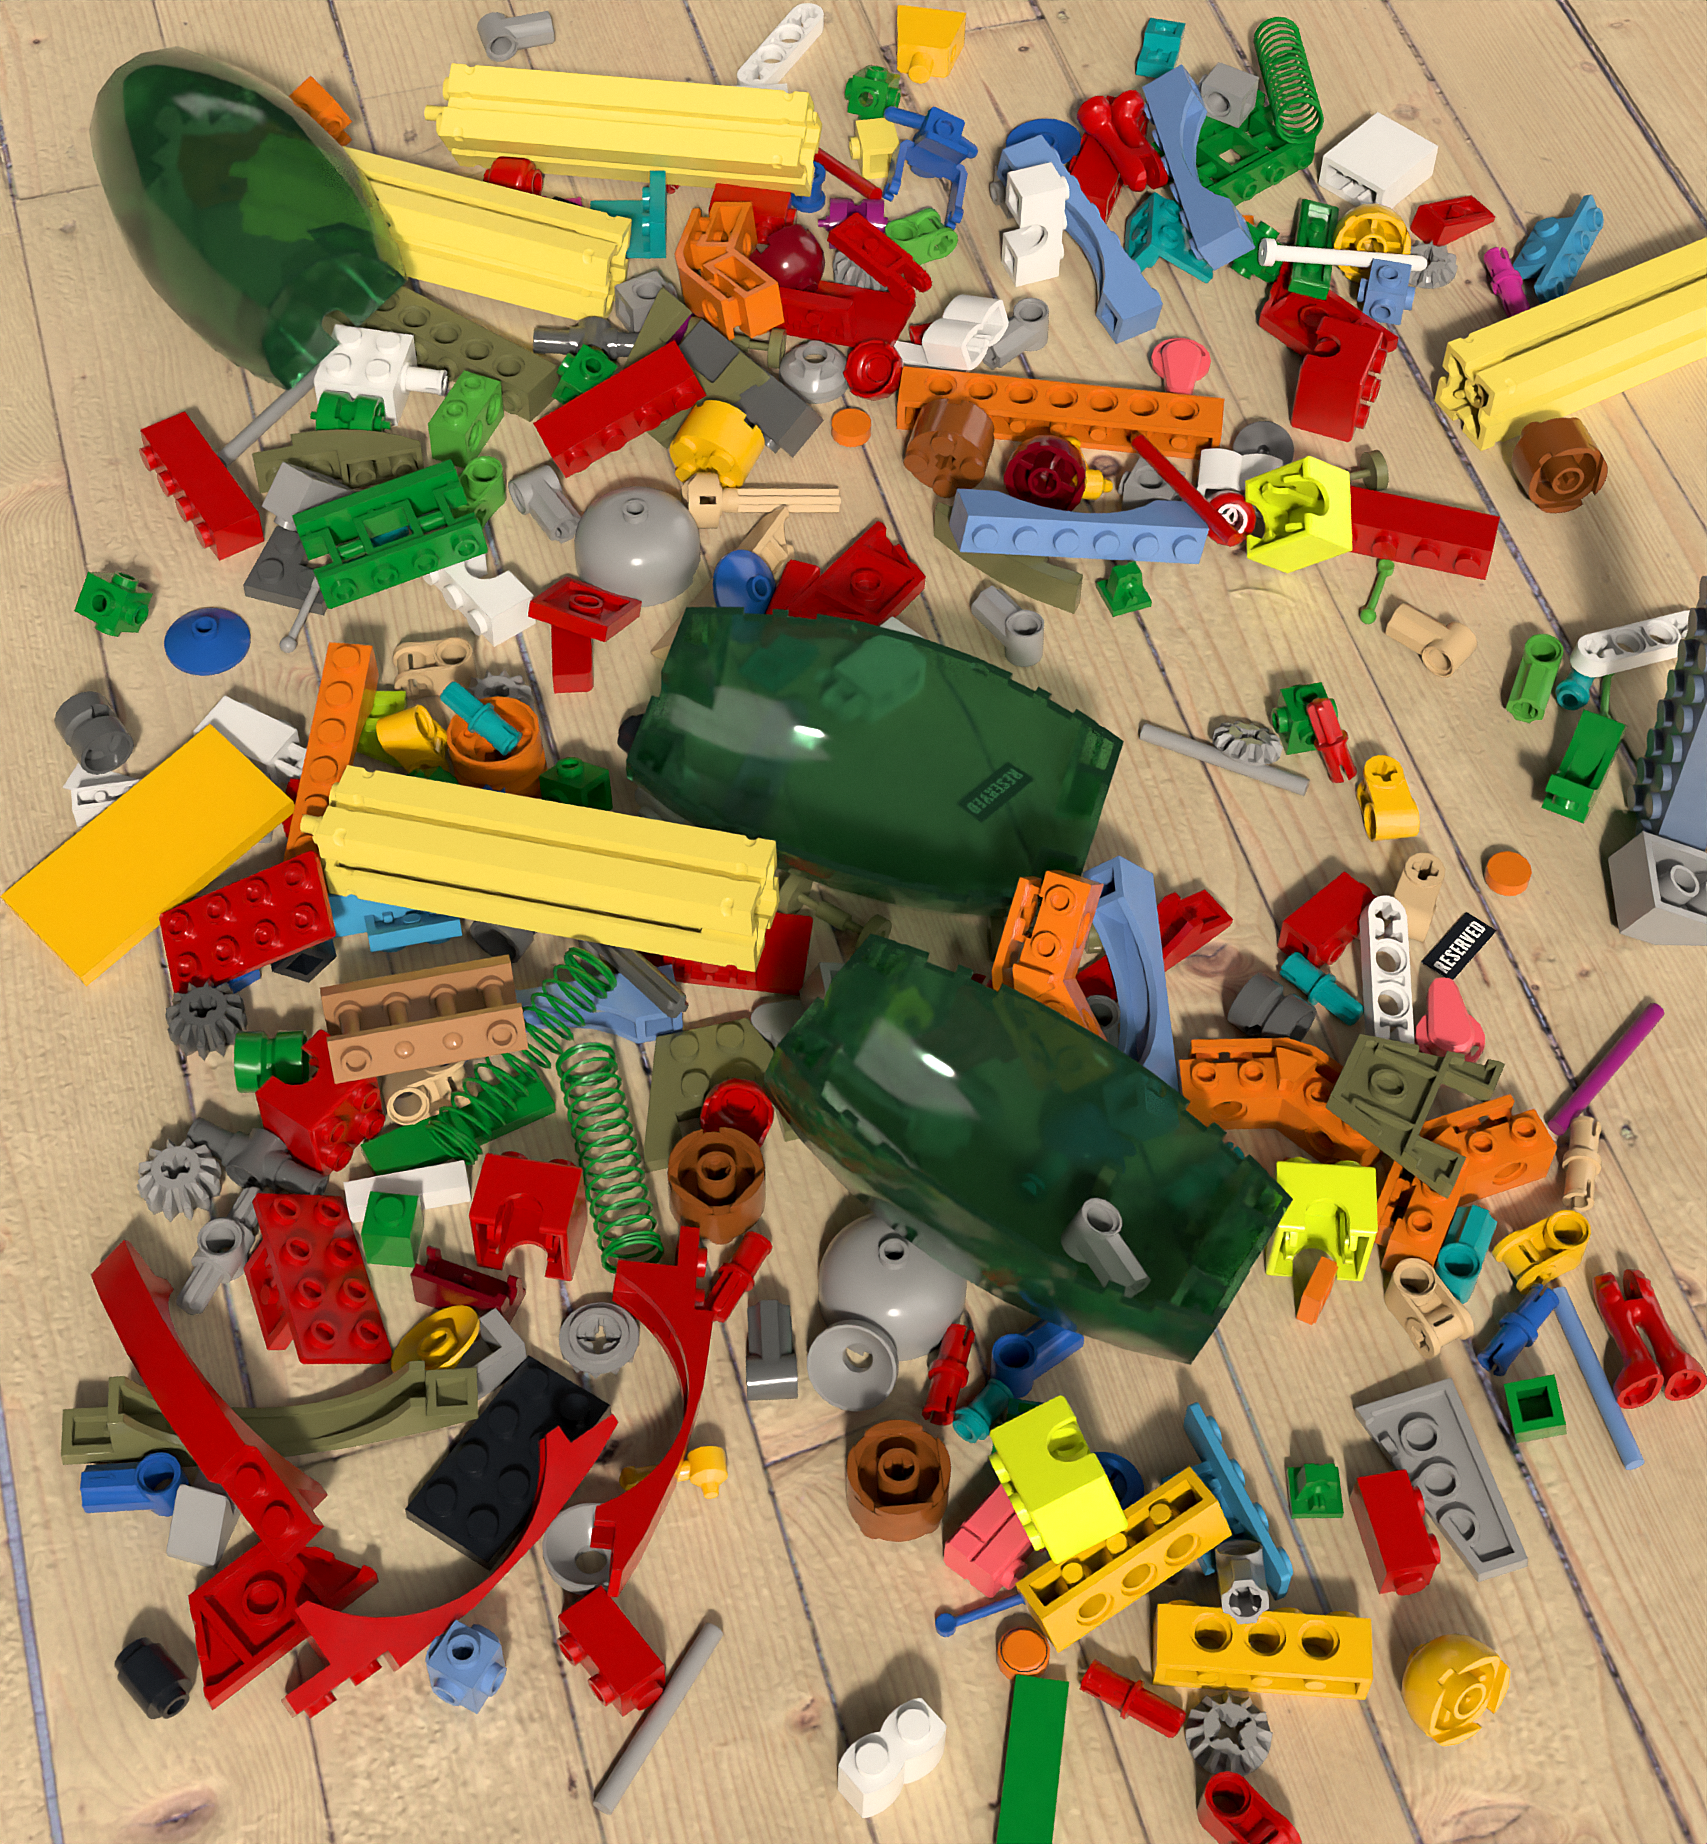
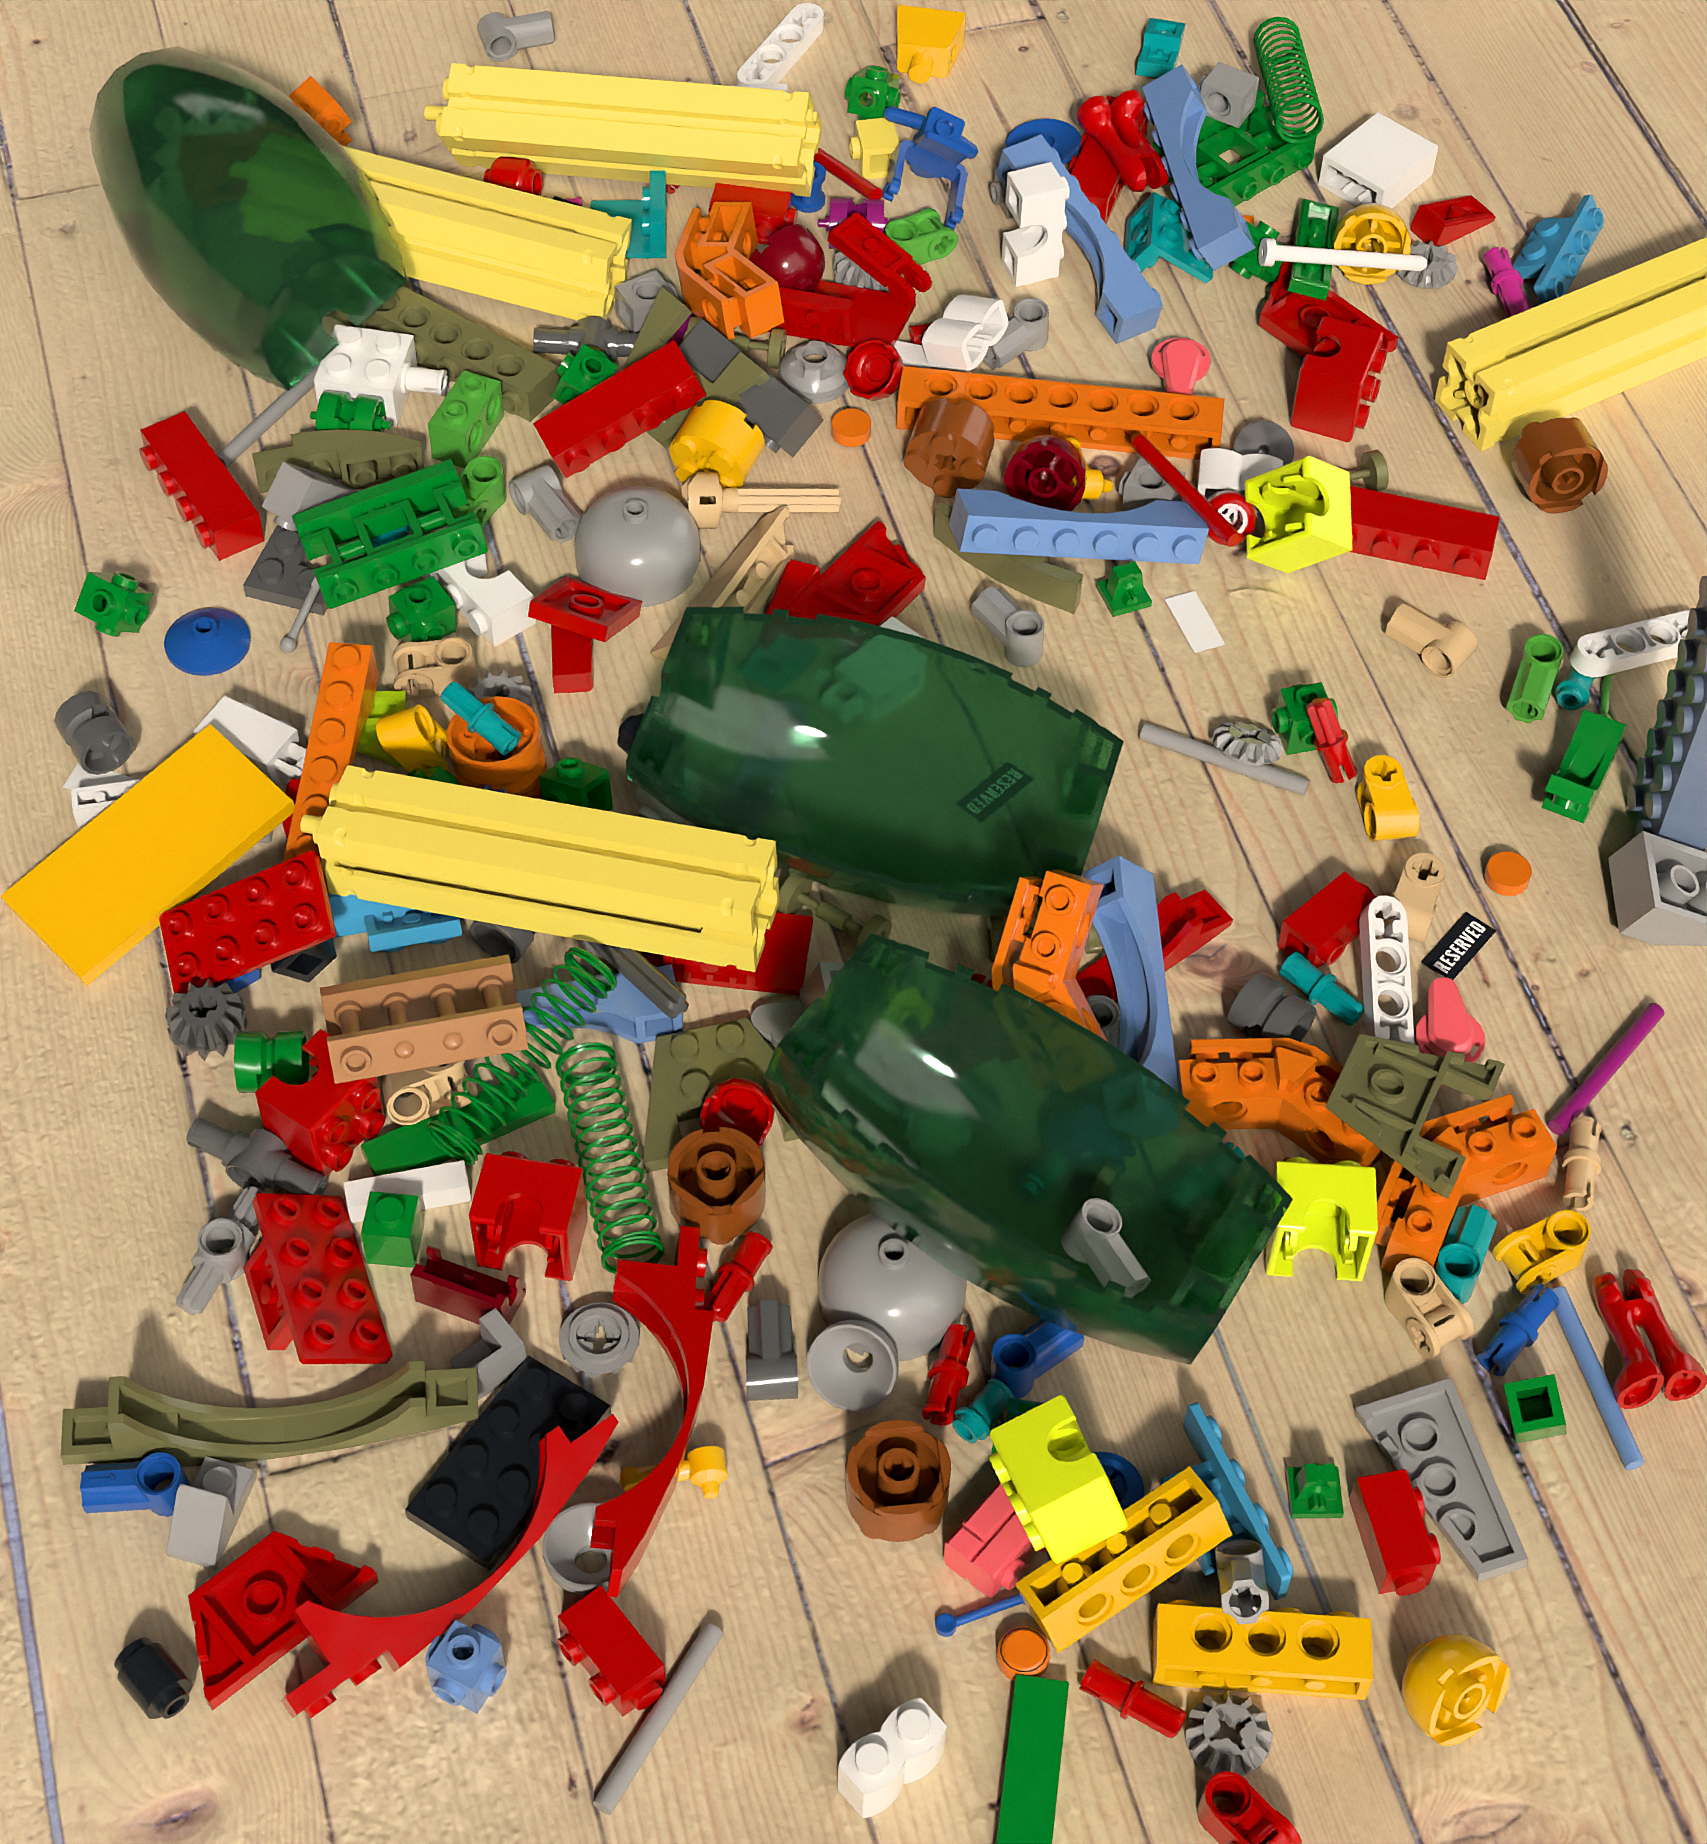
red slope [91,1240,328,1563] -> none
light grey gear [137,1137,222,1222] -> none
yellow dish [391,1305,480,1373] -> none
blue dish [713,550,777,635] -> none
orange tile [1296,1256,1338,1325] -> none
medium blue brick [1357,258,1416,325] -> none
bright green hinge [1360,559,1395,624] -> none
none -> green brick [386,576,456,643]
none -> white sticker [1165,591,1226,653]

